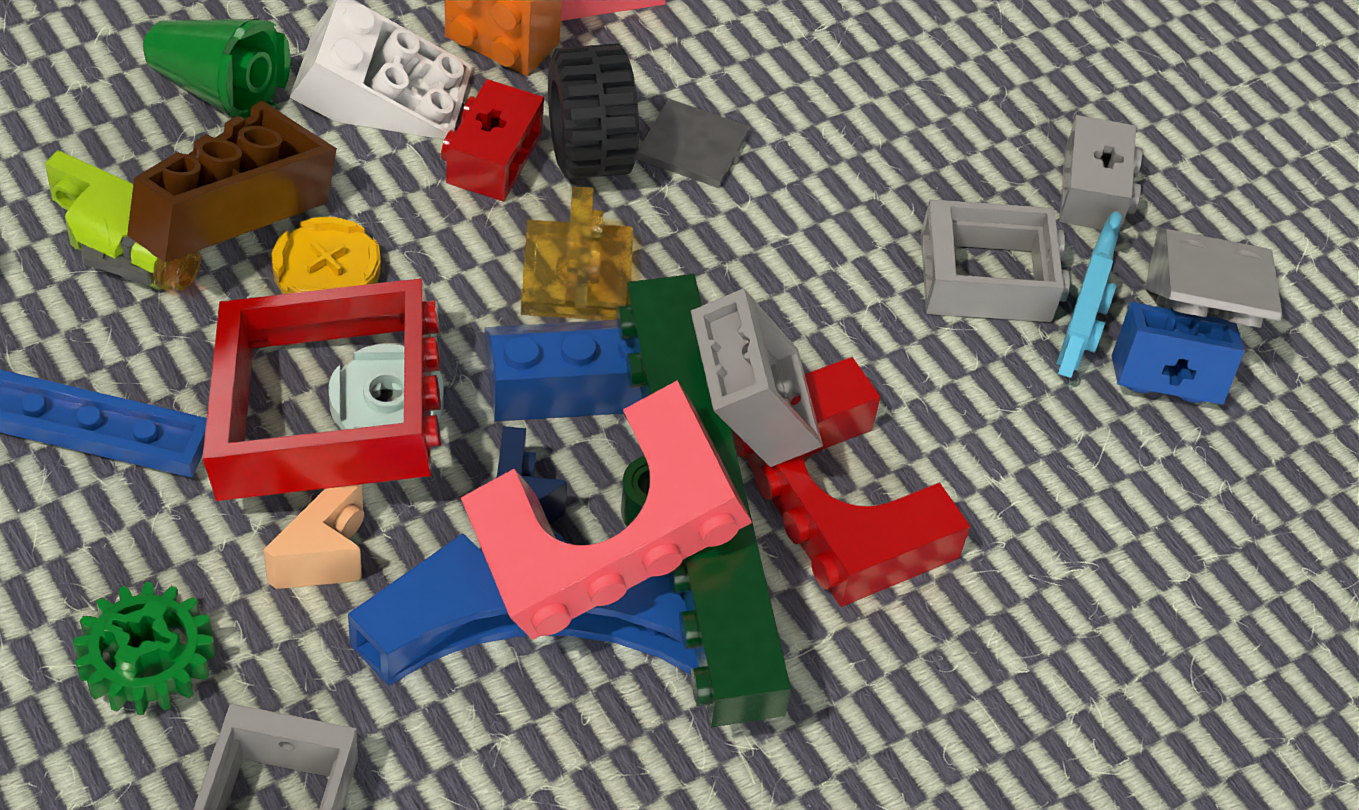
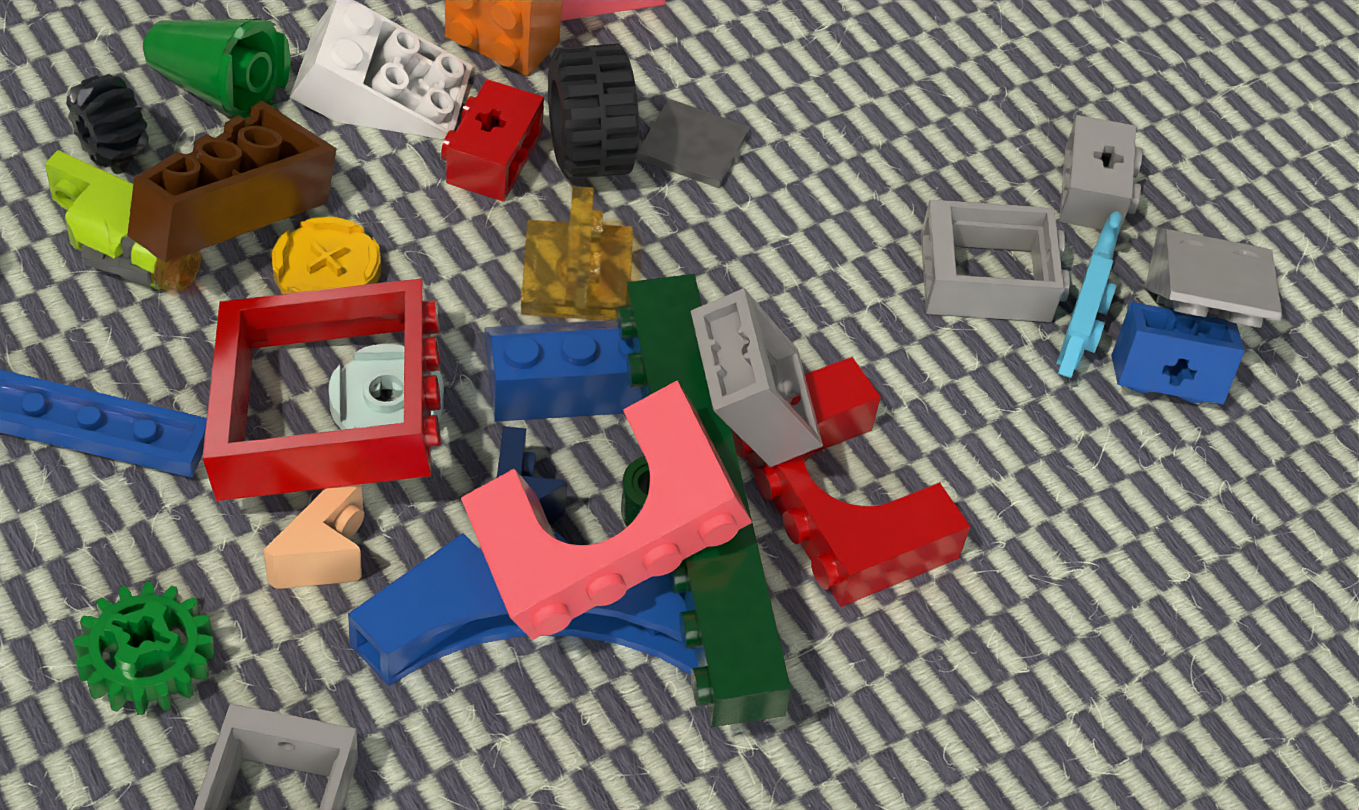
none -> black gear [66,74,149,168]

